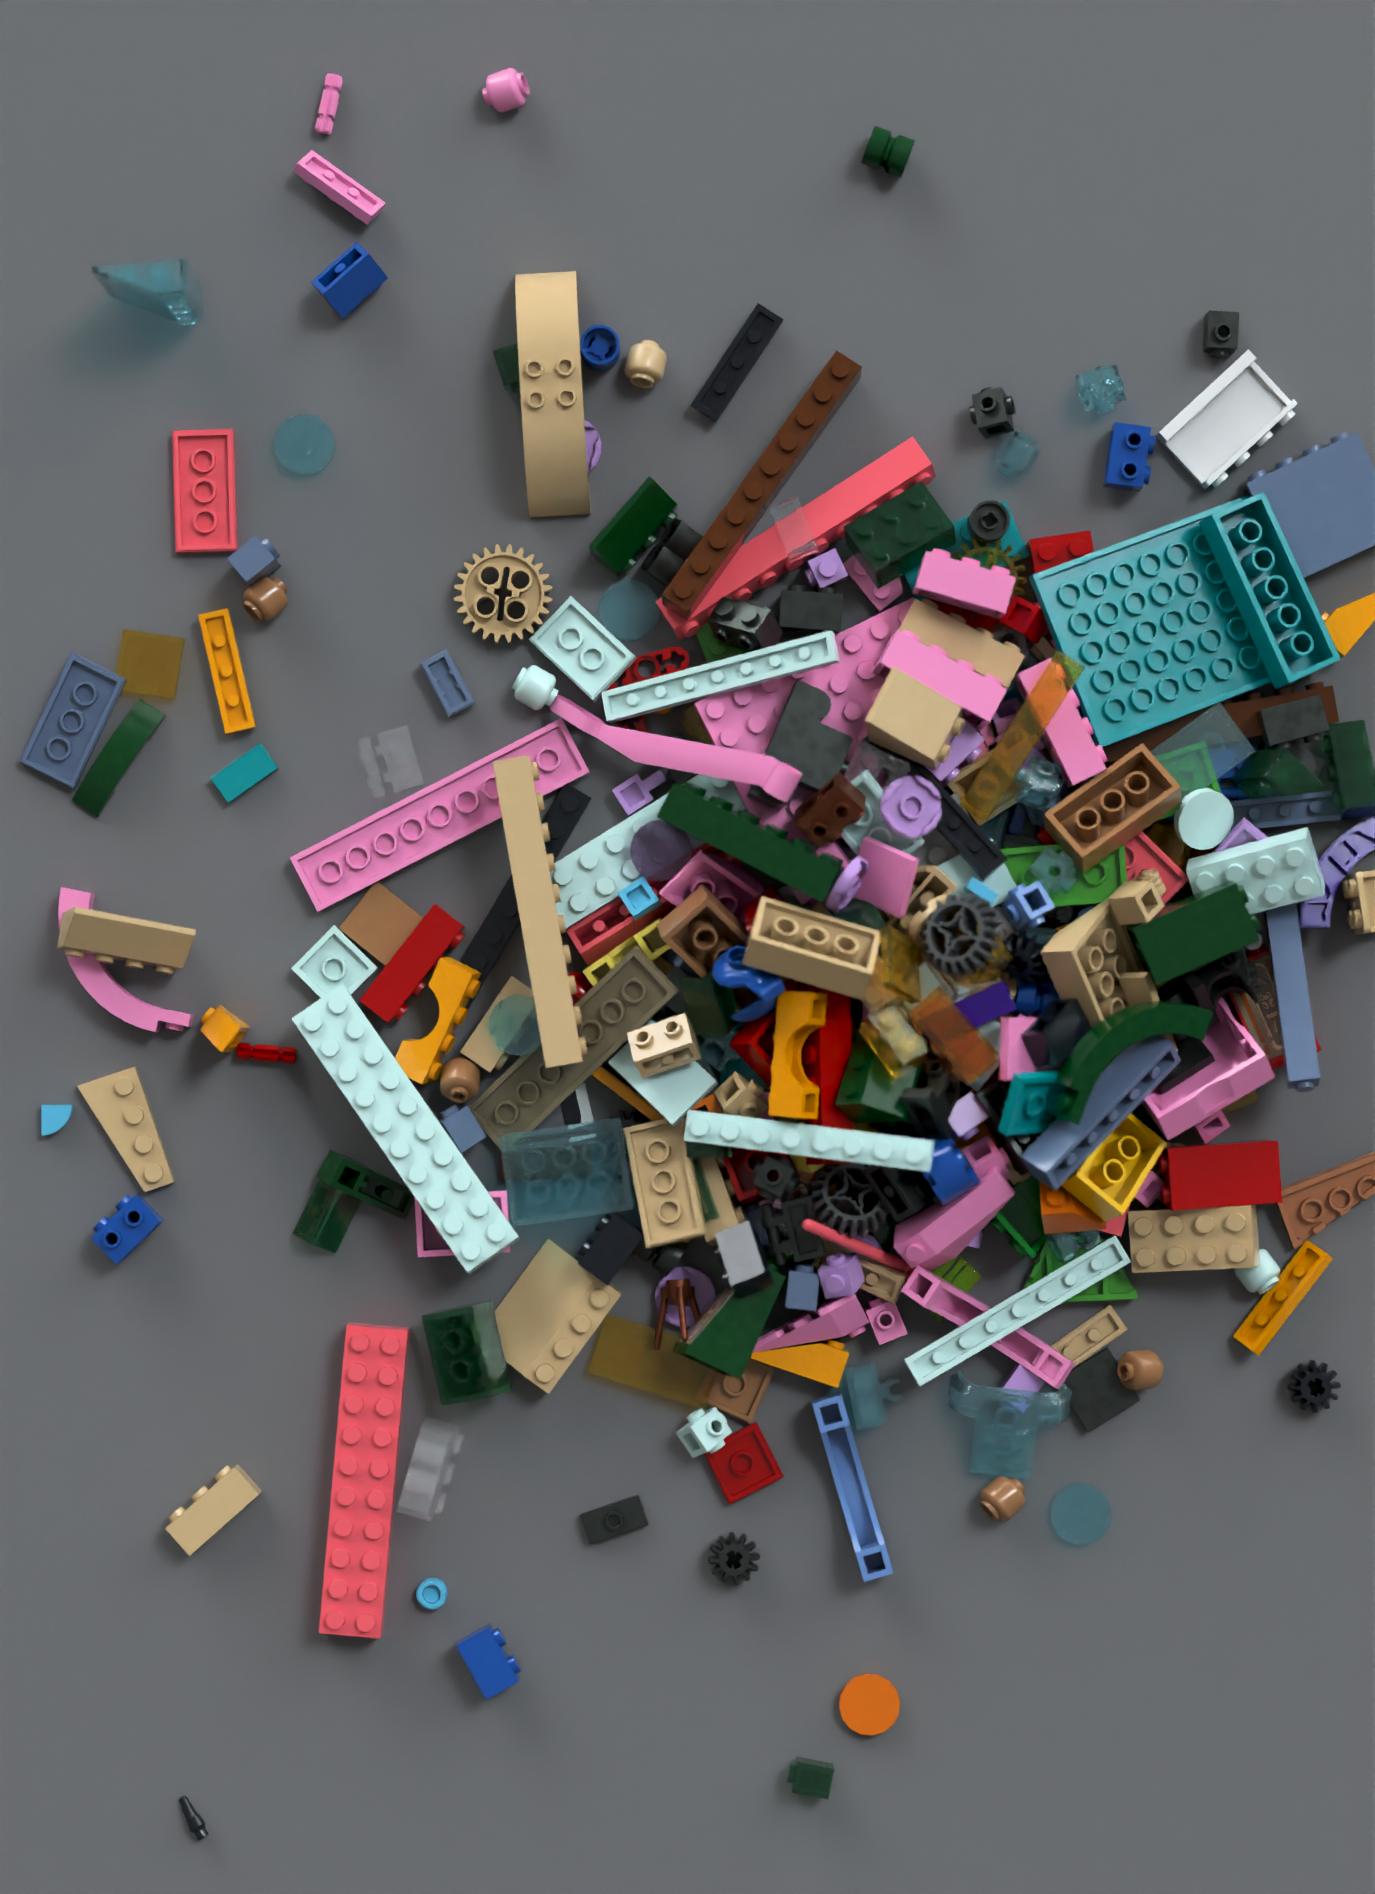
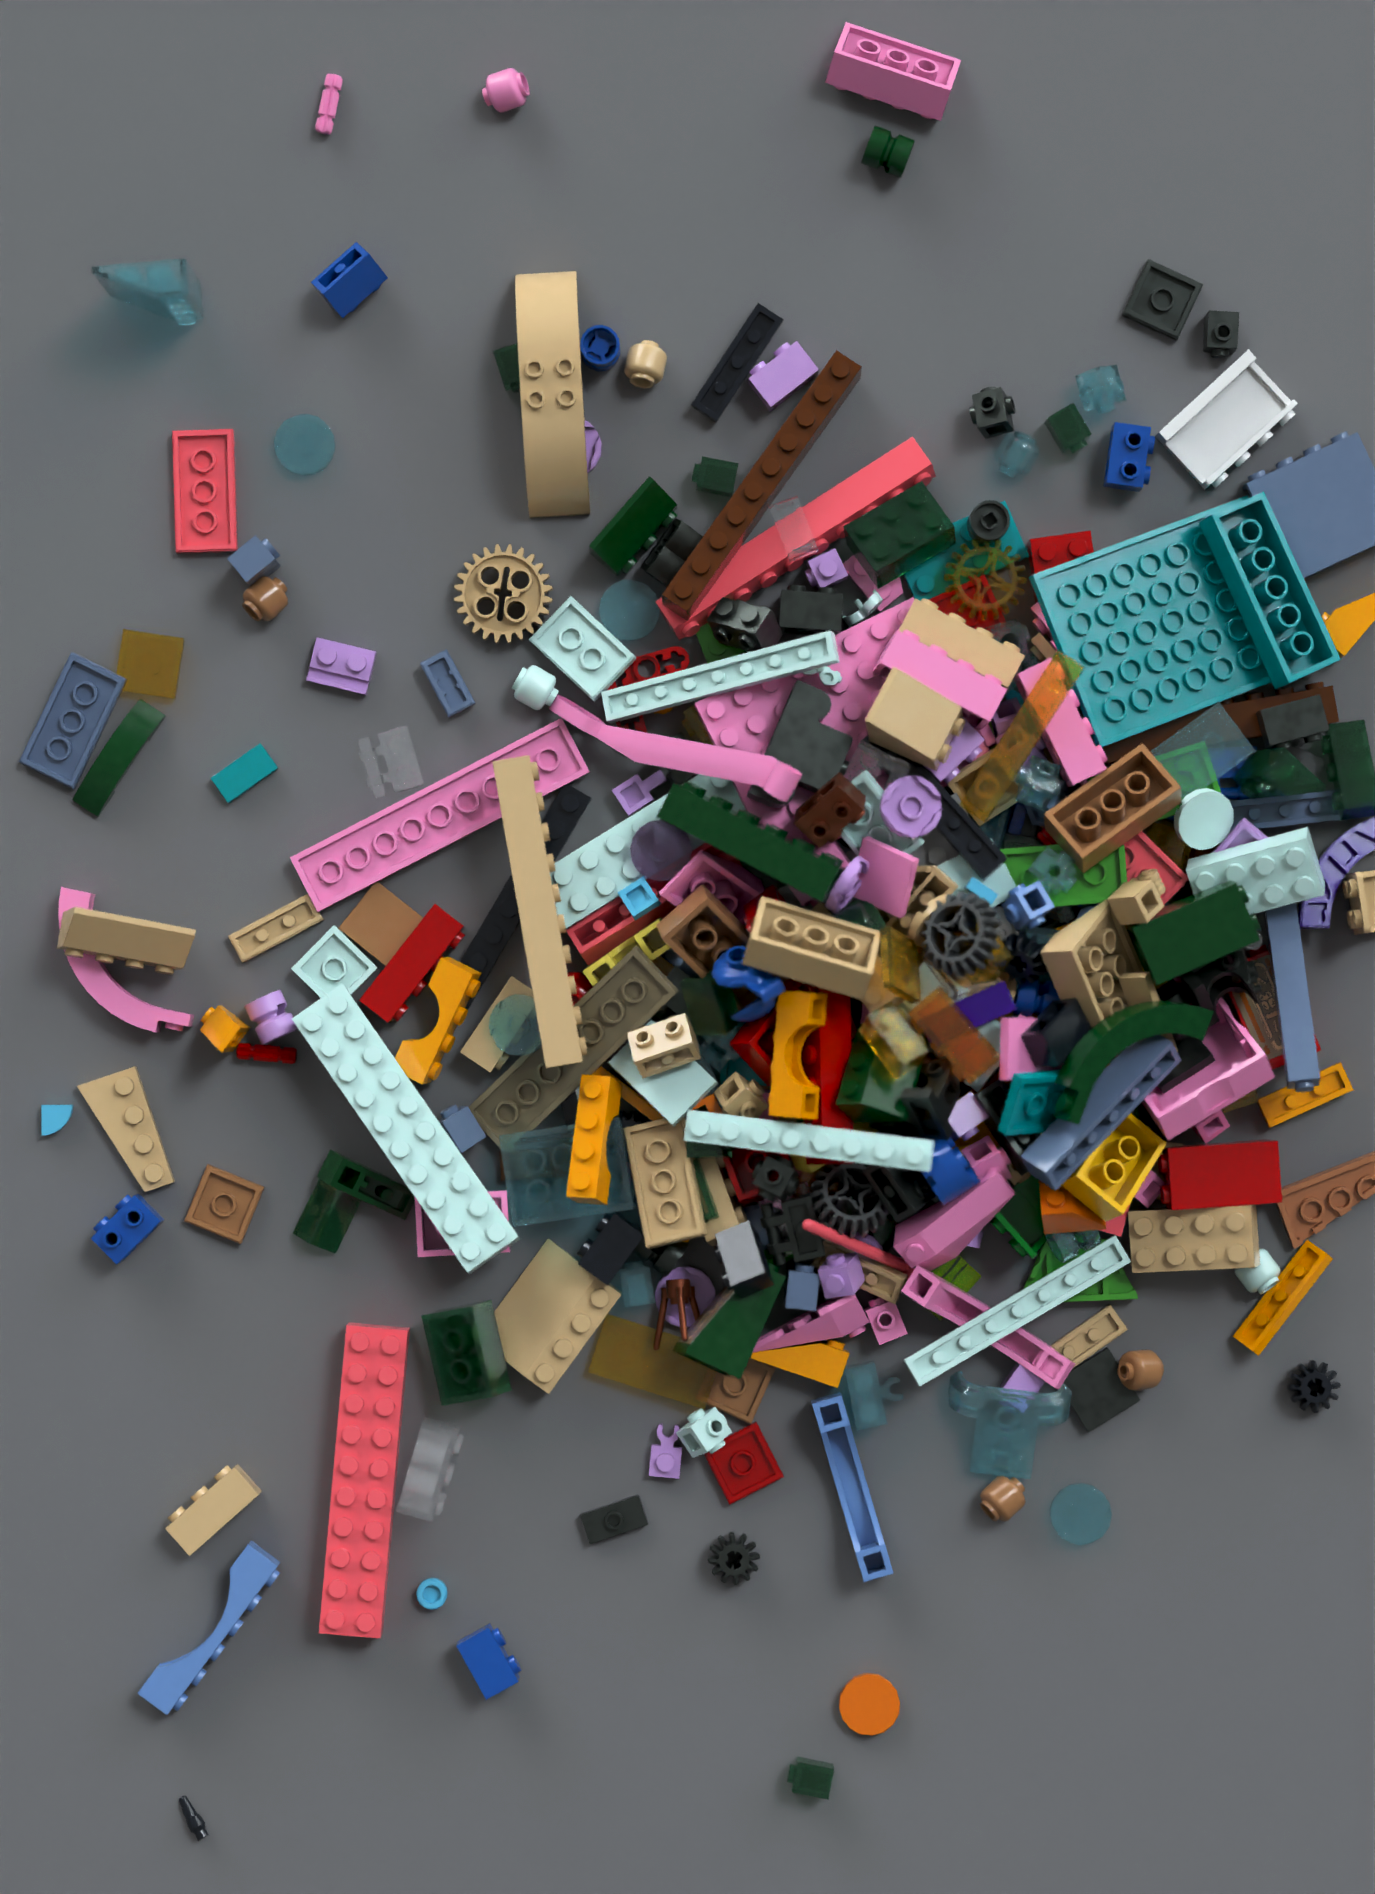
light orange plate [198,608,256,734] -> none
bright pink plate [293,150,386,225] -> none
medium nougat head [440,1056,480,1103] -> none
bright pink brick [912,548,1016,619] -> none
red panel [1000,595,1048,644] -> none
none -> medium blue arch [138,1540,280,1715]
none -> medium nougat tile [184,1164,265,1244]
none -> tan tile [228,894,324,963]
none -> lavender wheel [244,990,298,1045]
none -> lavender plate [306,637,377,695]
none -> light orange arch [566,1074,622,1205]
none -> clear light blue brick [619,1260,655,1308]
none -> lavender plate [649,1423,682,1479]
none -> clear green brick [692,456,738,497]
none -> lavender brick [748,341,819,412]
none -> light aqua piece [802,666,842,686]
none -> bright pink slope [825,22,961,121]
none -> light aqua piece [842,589,883,627]
none -> clear green brick [1044,403,1092,454]
none -> pearl dark grey tile [1122,259,1203,341]
none -> light orange plate [1256,1062,1353,1128]

